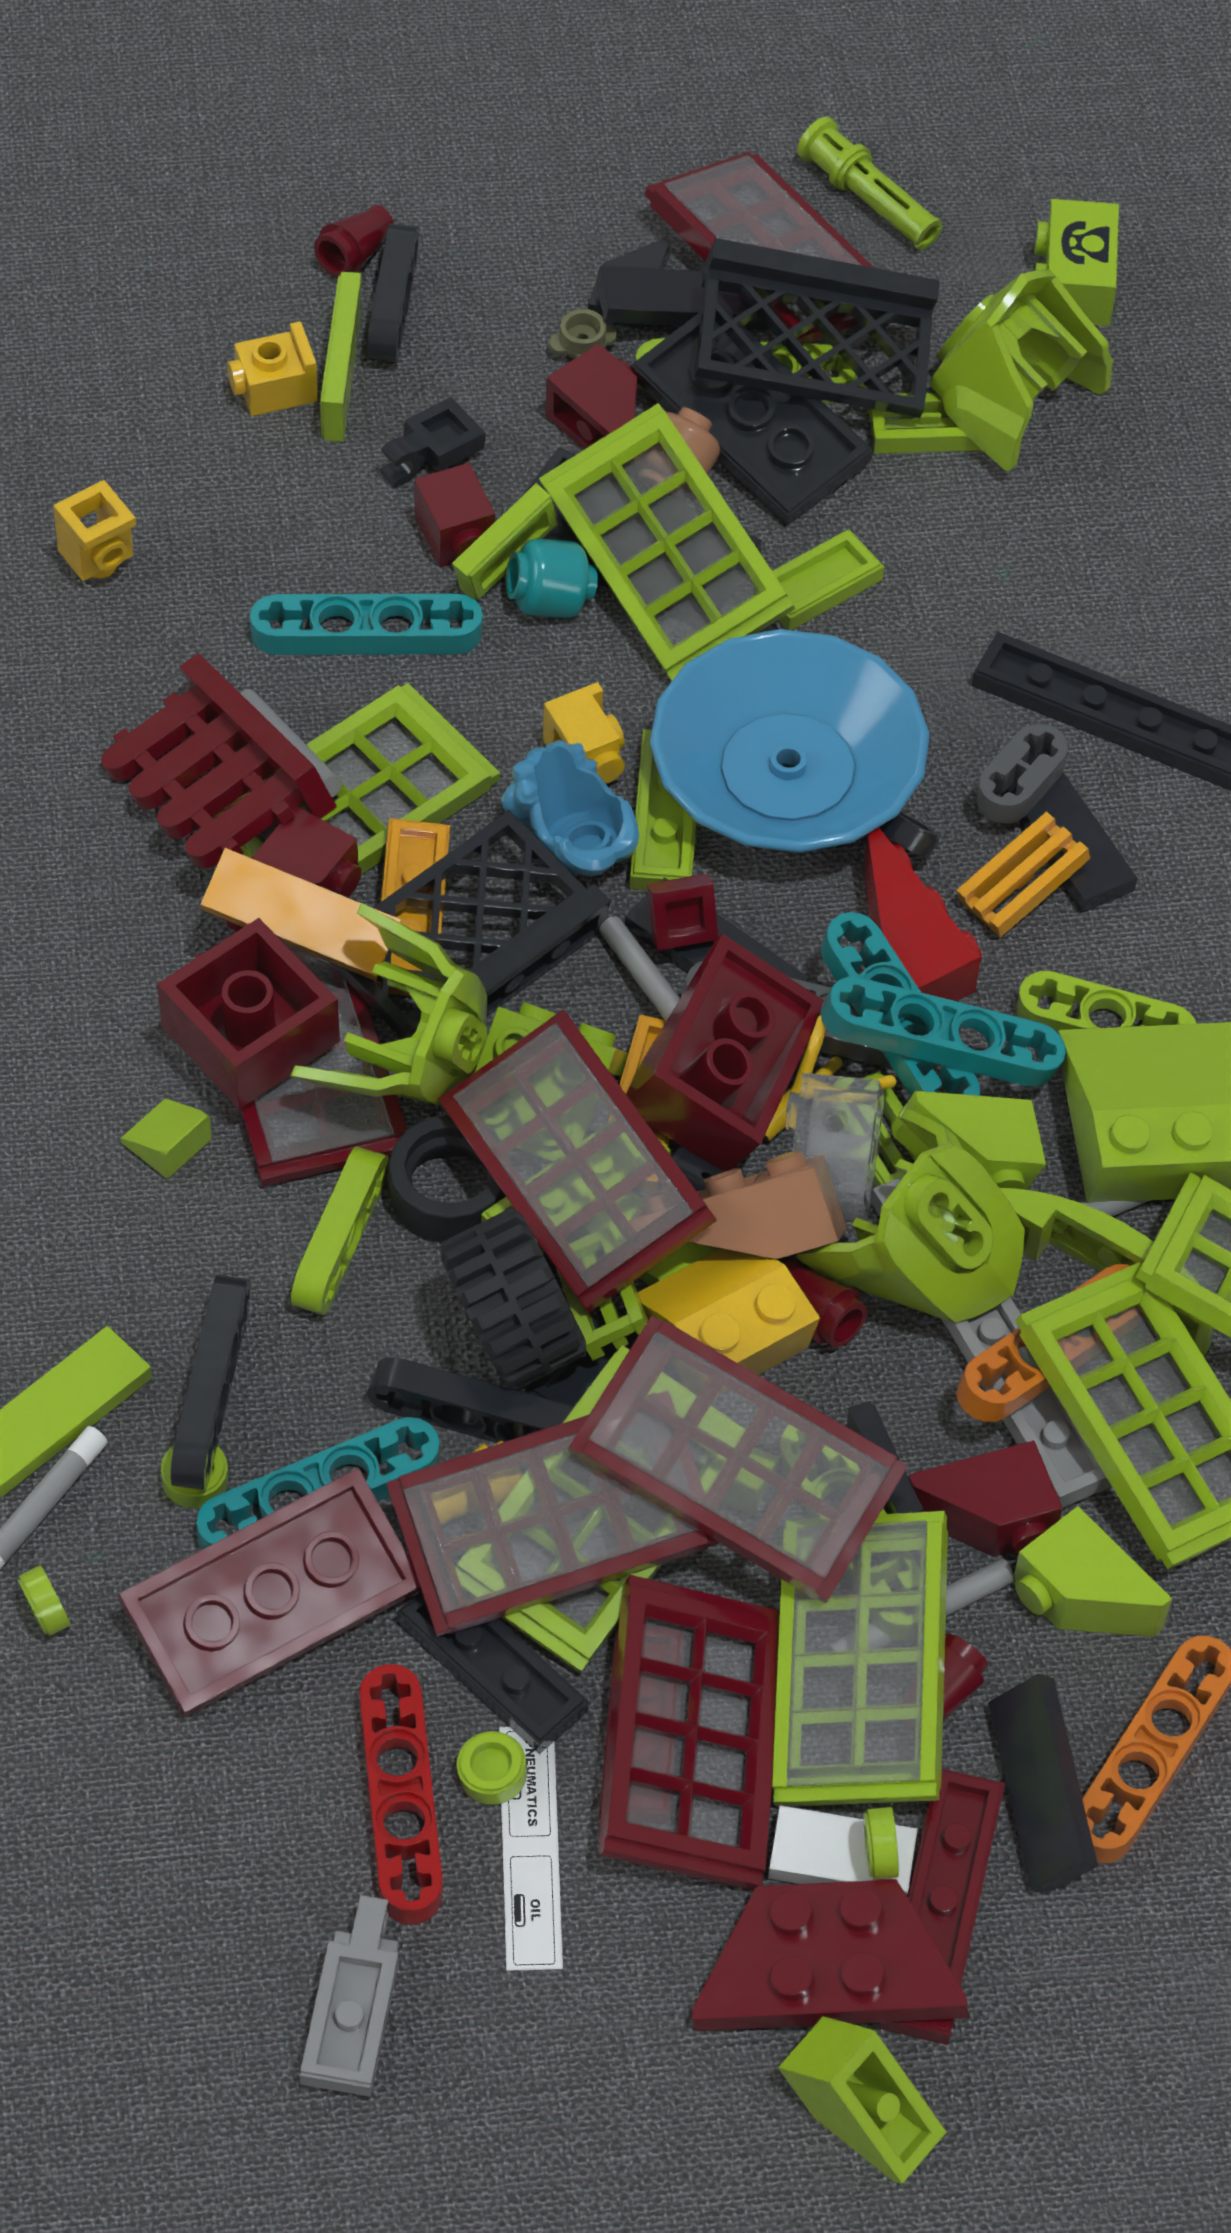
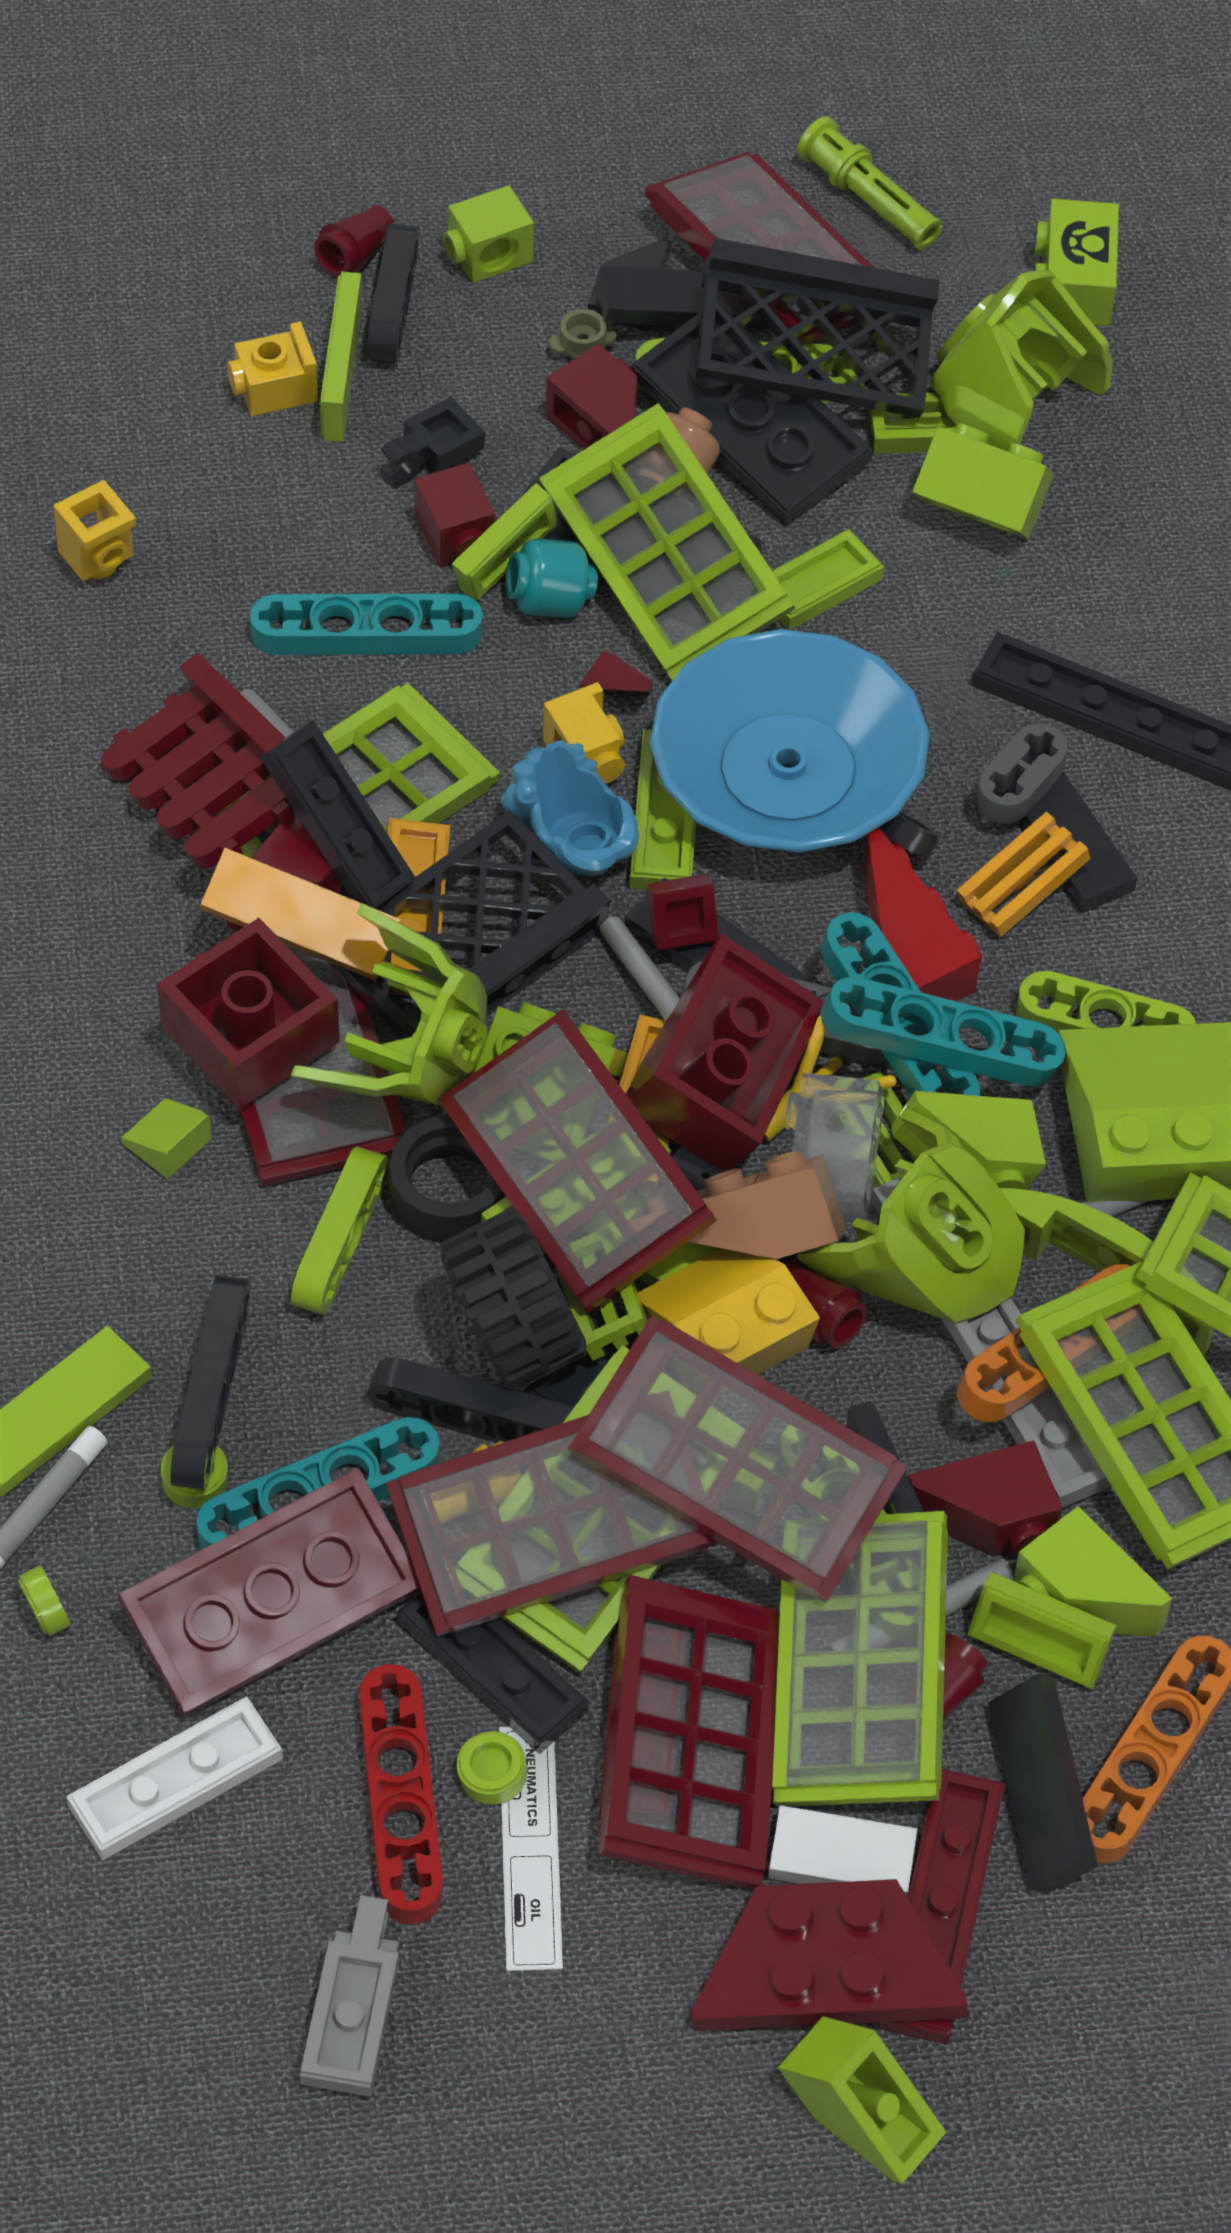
lime tile [863,1807,899,1880] -> none
none -> white tile [66,1696,283,1861]
none -> black tile [259,720,416,909]
none -> lime brick [443,185,534,283]
none -> dark red slope [579,649,653,693]
none -> lime brick [912,423,1054,540]
none -> lime tile [967,1572,1117,1689]

